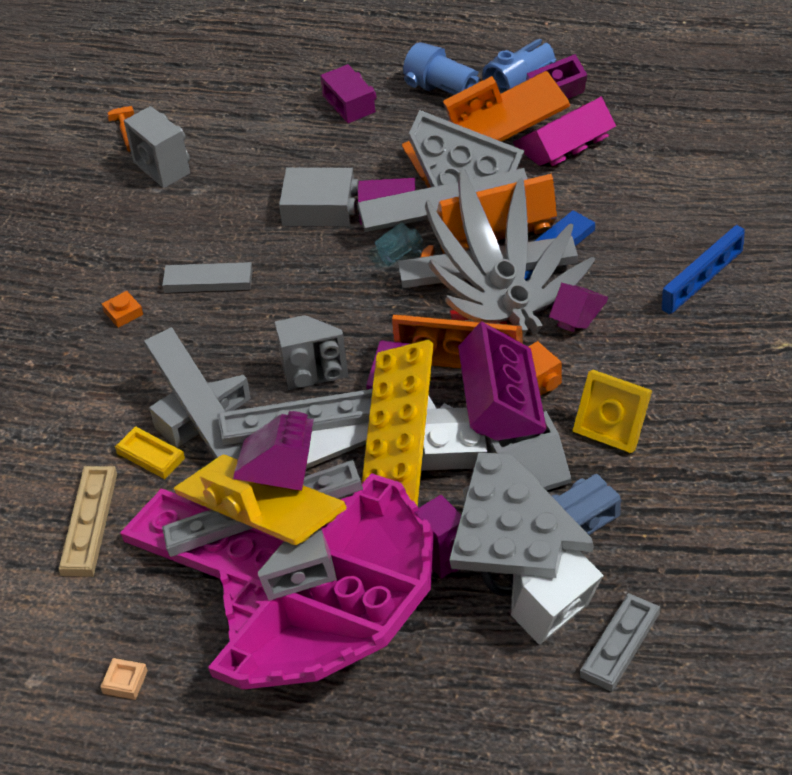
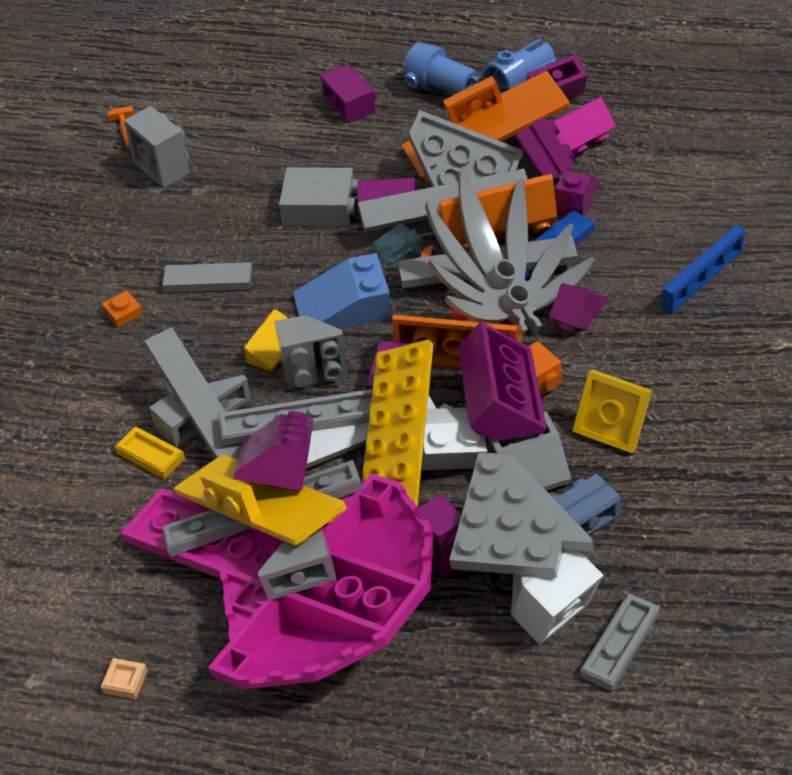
tan tile [59,466,117,577] -> none
none -> yellow slope [244,310,288,372]
none -> medium blue slope [293,253,392,329]
none -> magenta brick [515,117,575,179]
none -> magenta slope [555,171,600,217]

